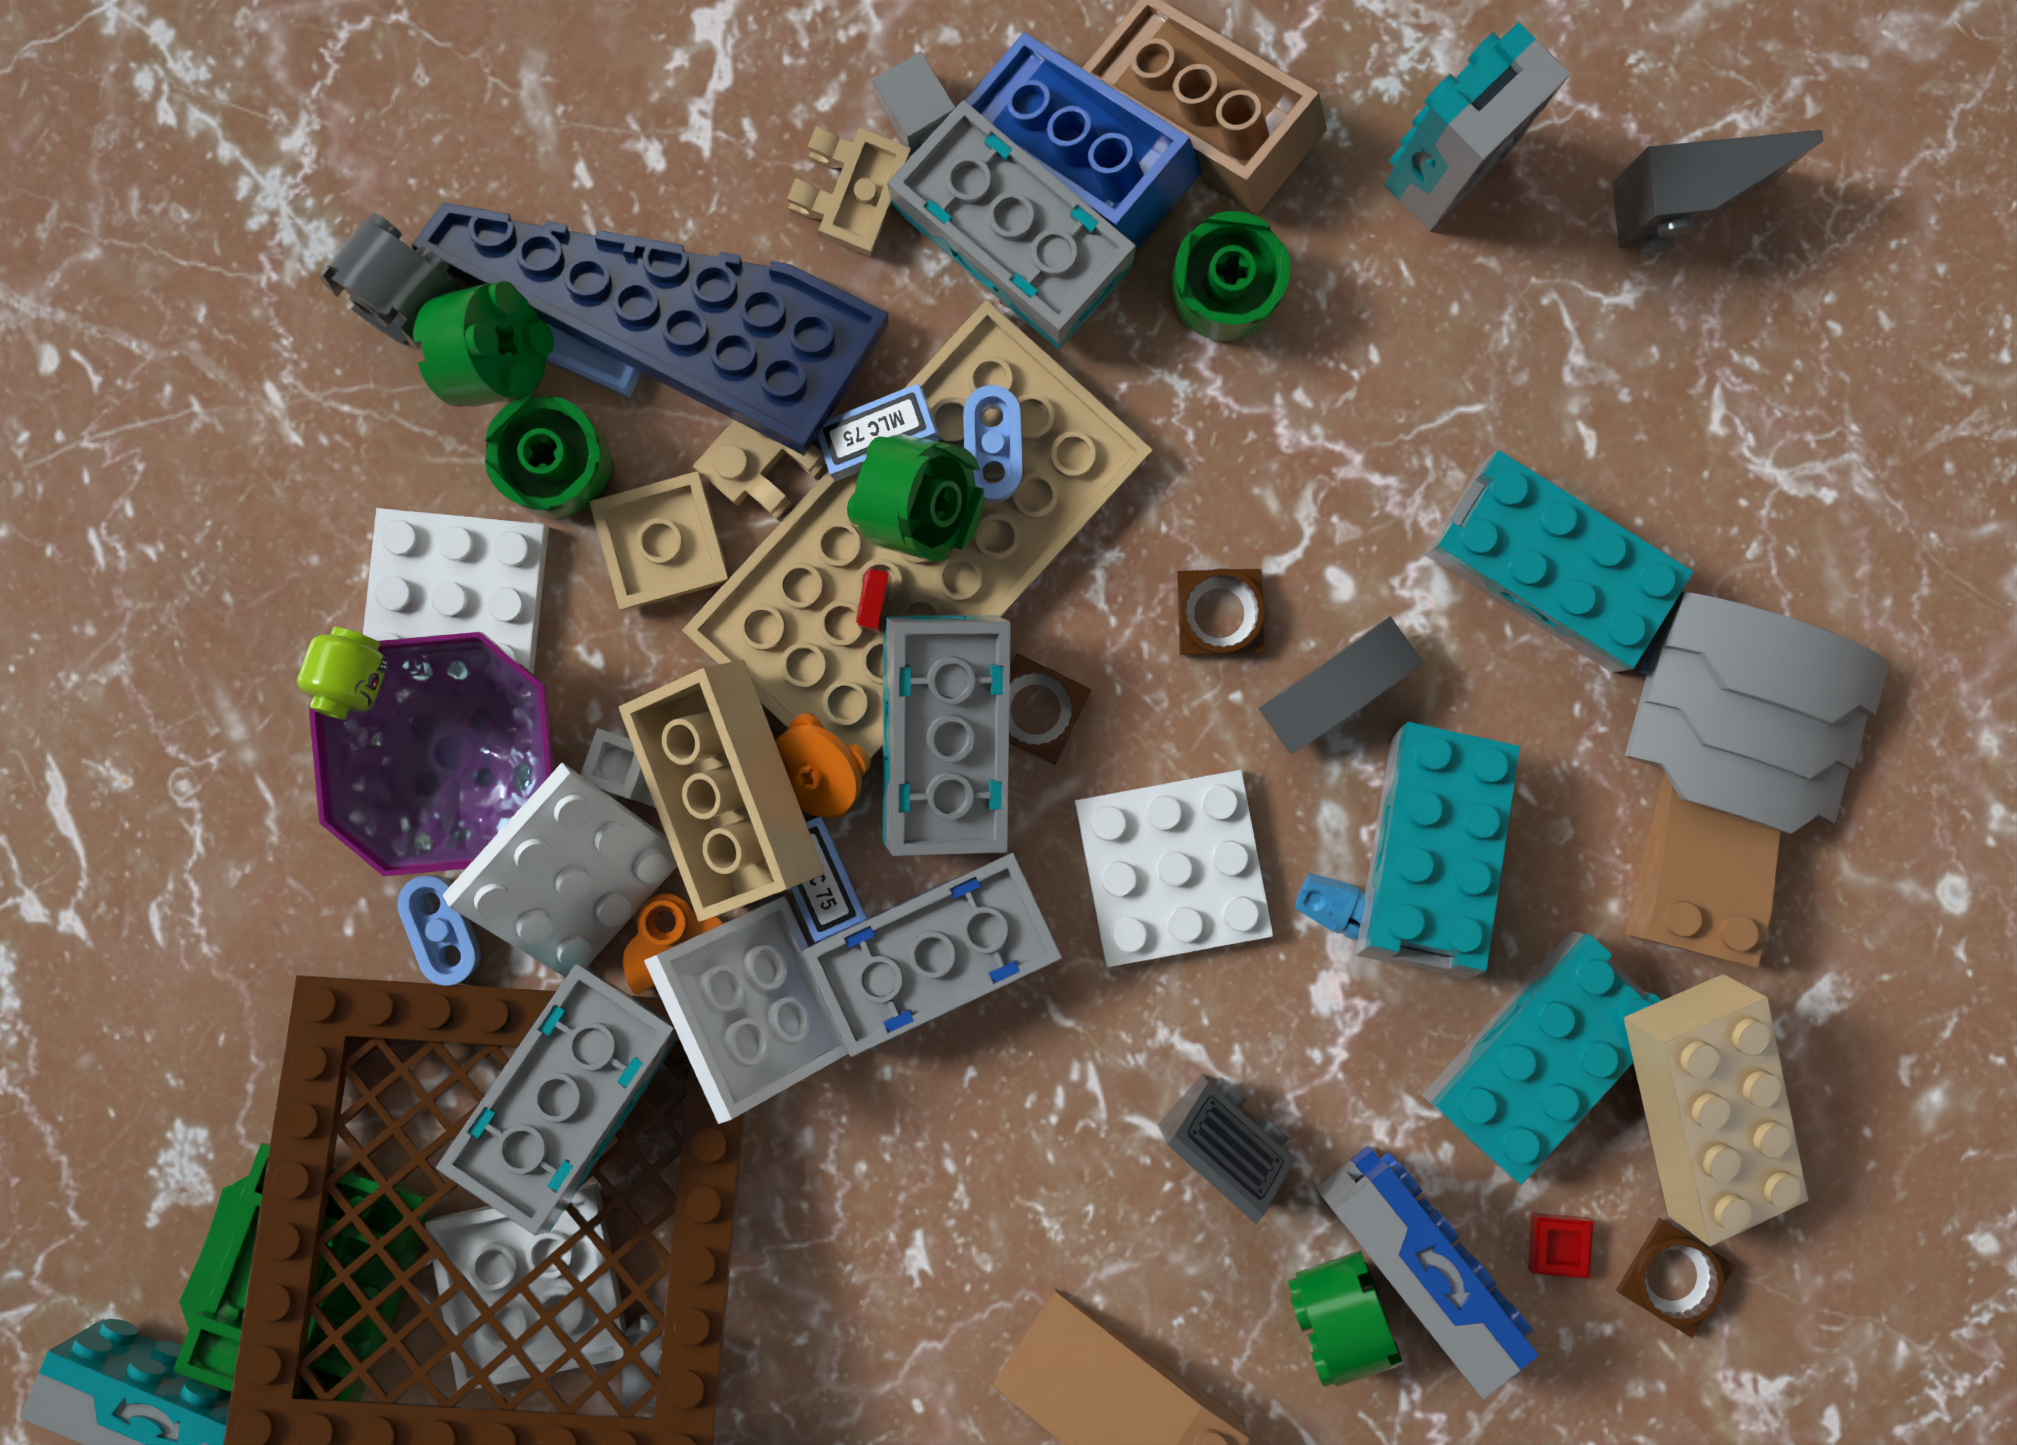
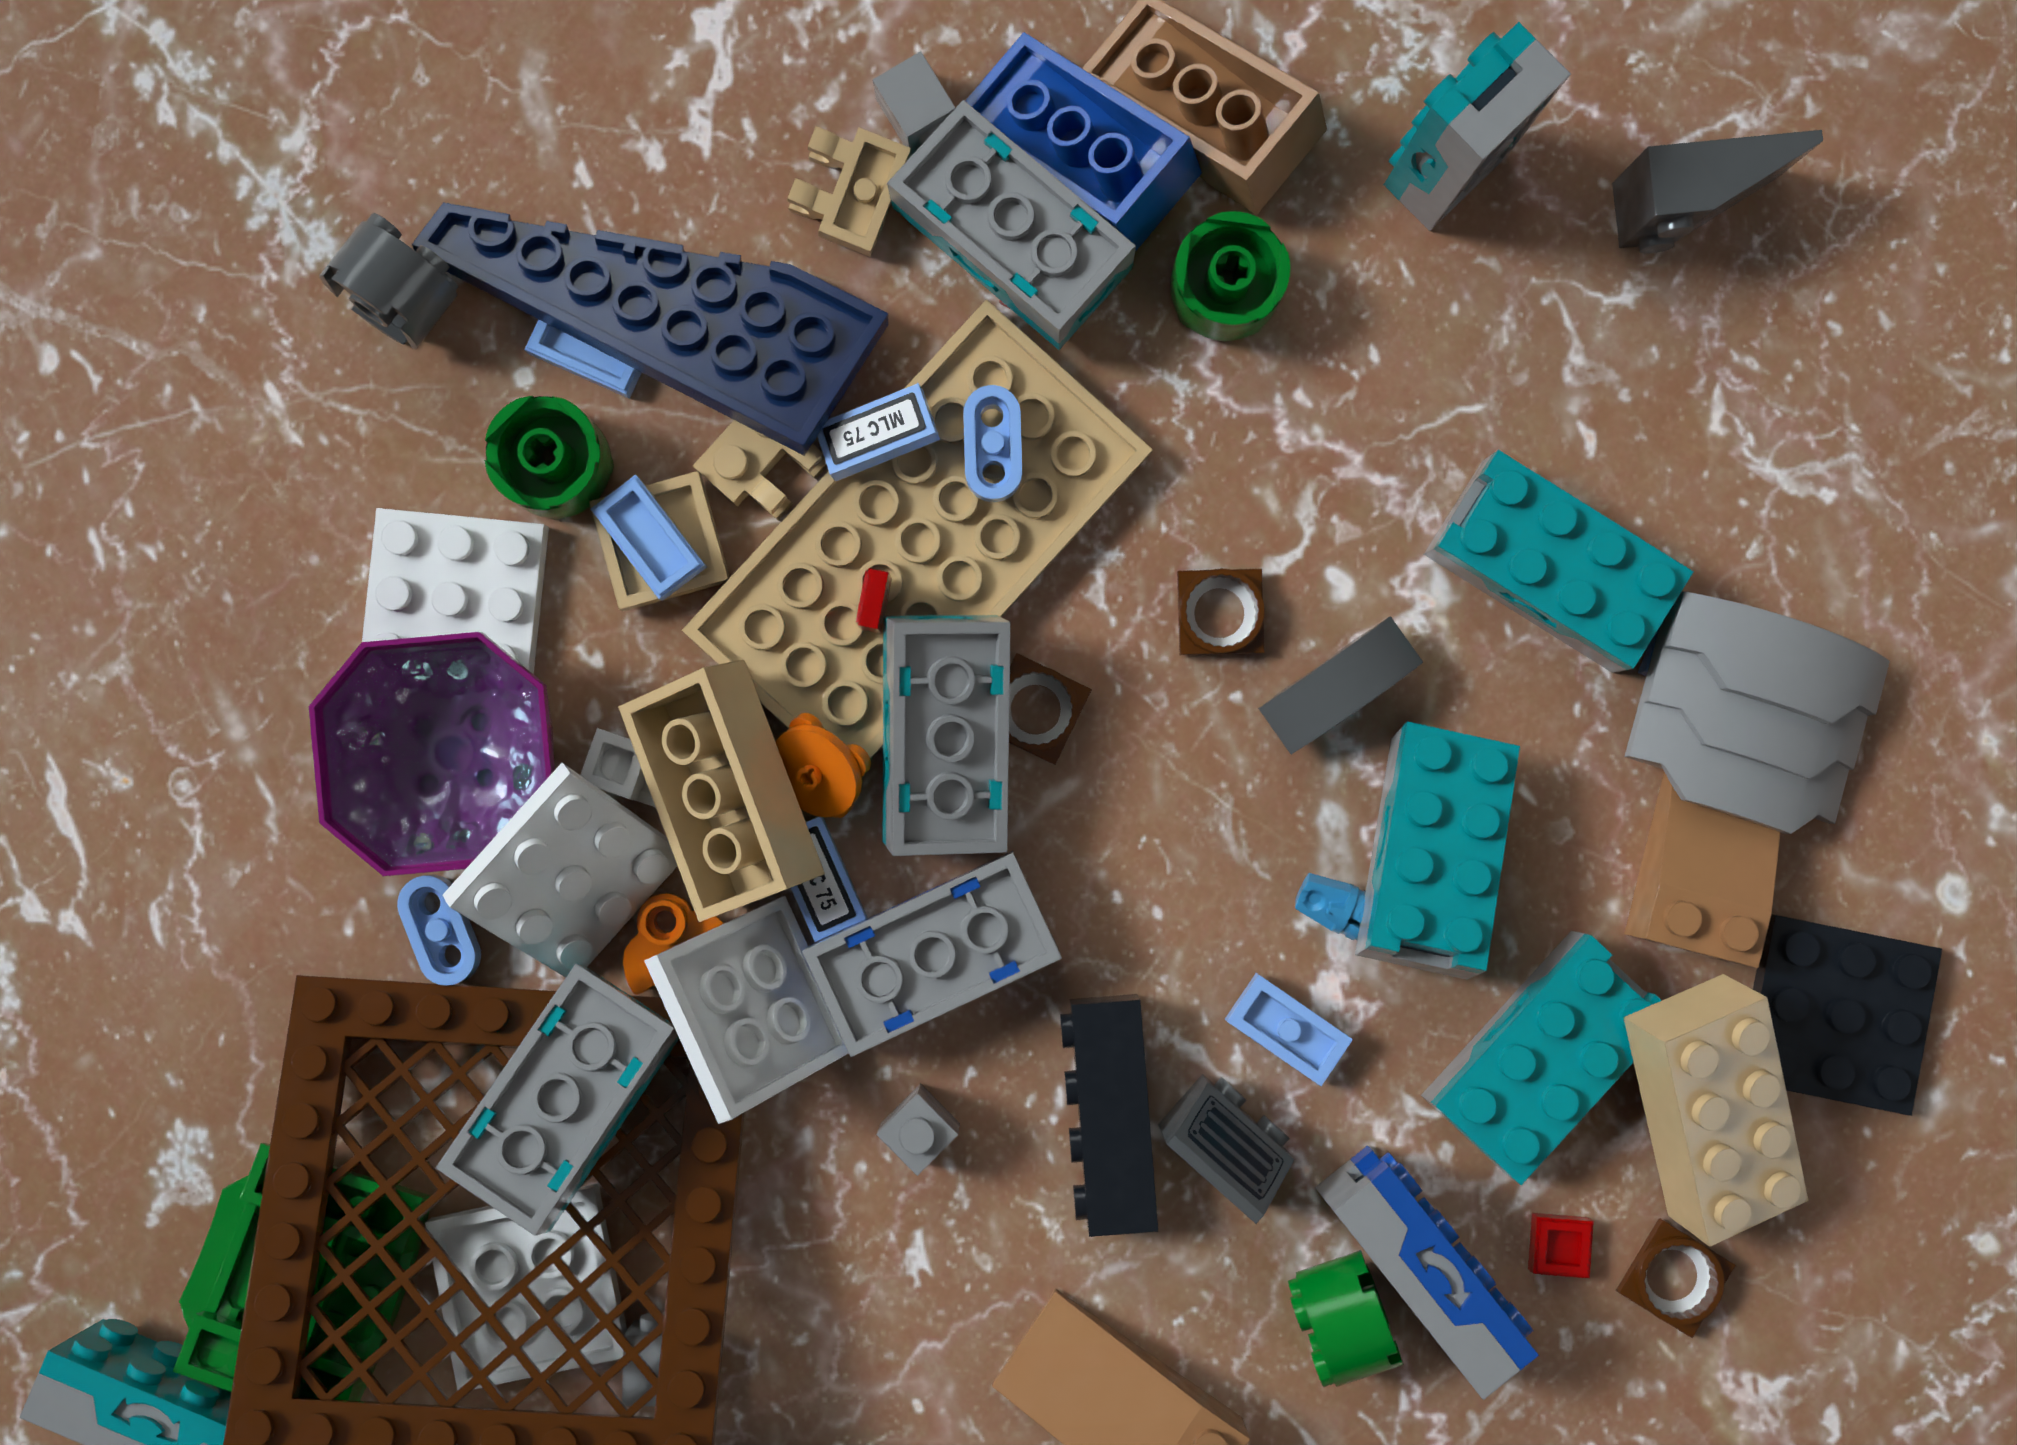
lime head [297,627,388,720] -> none
green brick [413,280,554,407] -> none
green brick [847,434,984,562] -> none
white plate [1074,770,1273,968] -> none
none -> light blue tile [591,475,707,601]
none -> light grey brick [876,1083,960,1176]
none -> black brick [1060,994,1158,1237]
none -> light blue plate [1225,973,1353,1086]
none -> black plate [1753,914,1942,1116]

